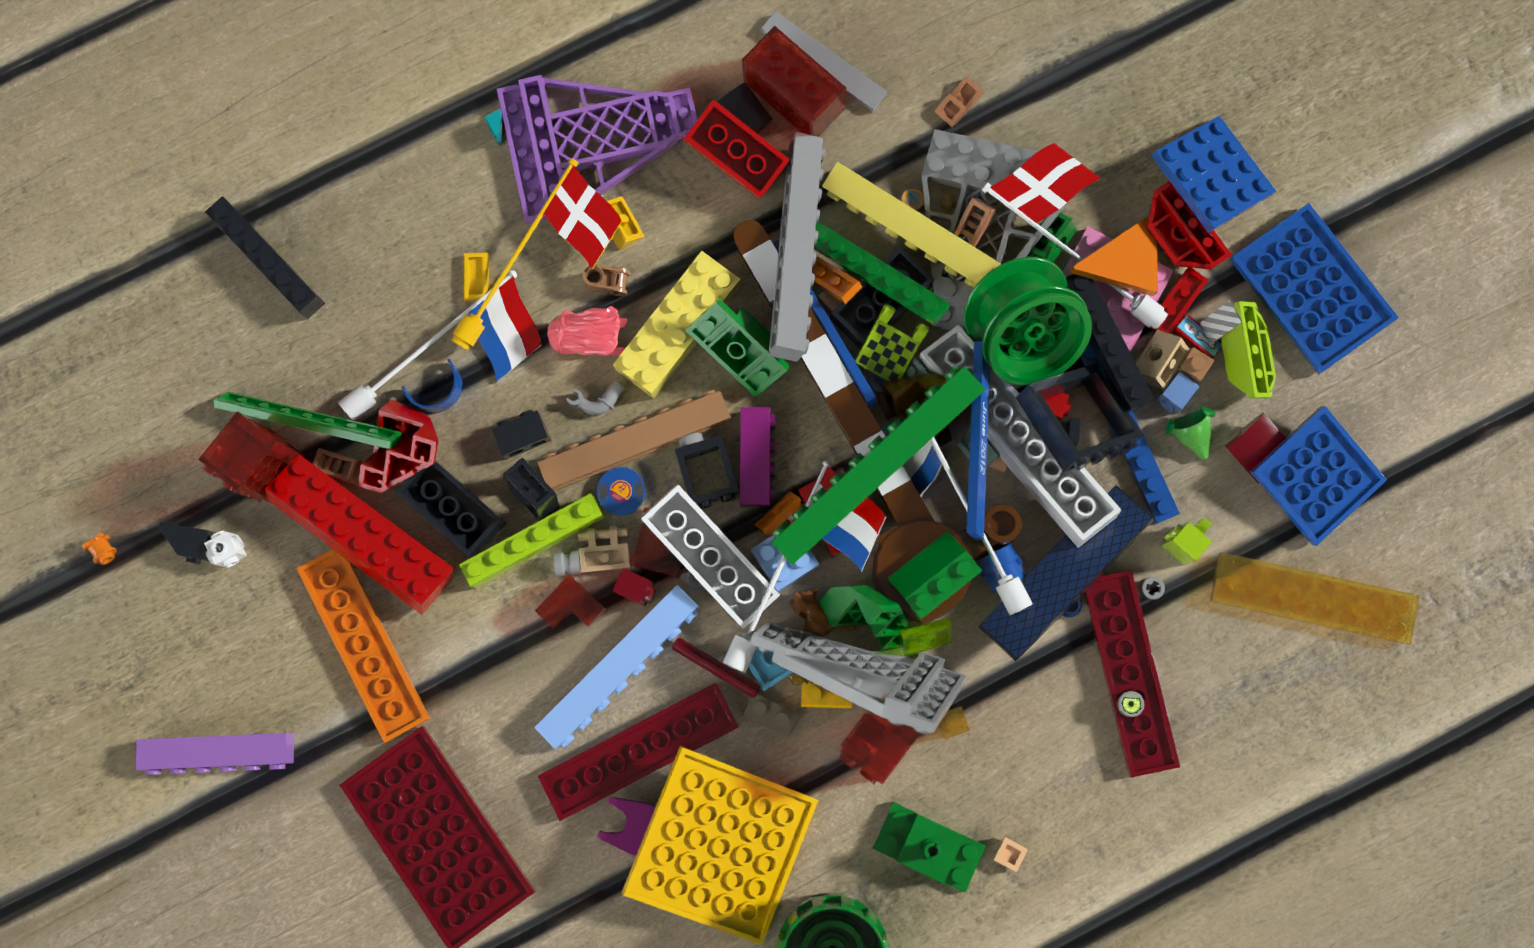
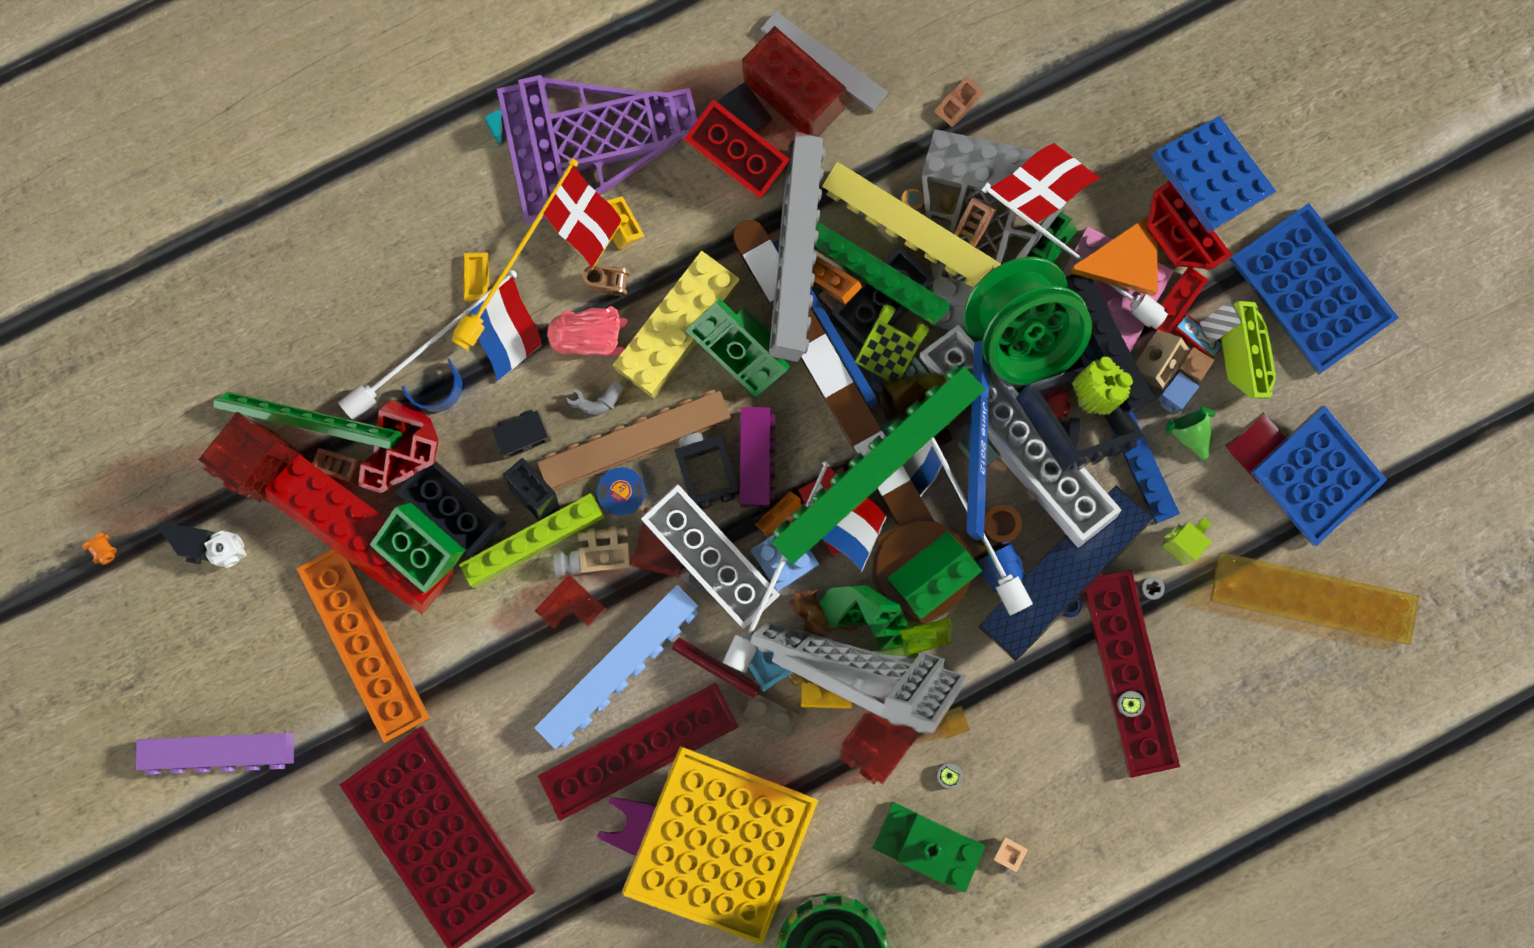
black brick [205,196,325,319] -> none
dark red brick [613,568,656,607] -> none
none -> green slope [370,503,465,593]
none -> tile [936,763,962,789]
none -> lime brick [1072,357,1133,415]

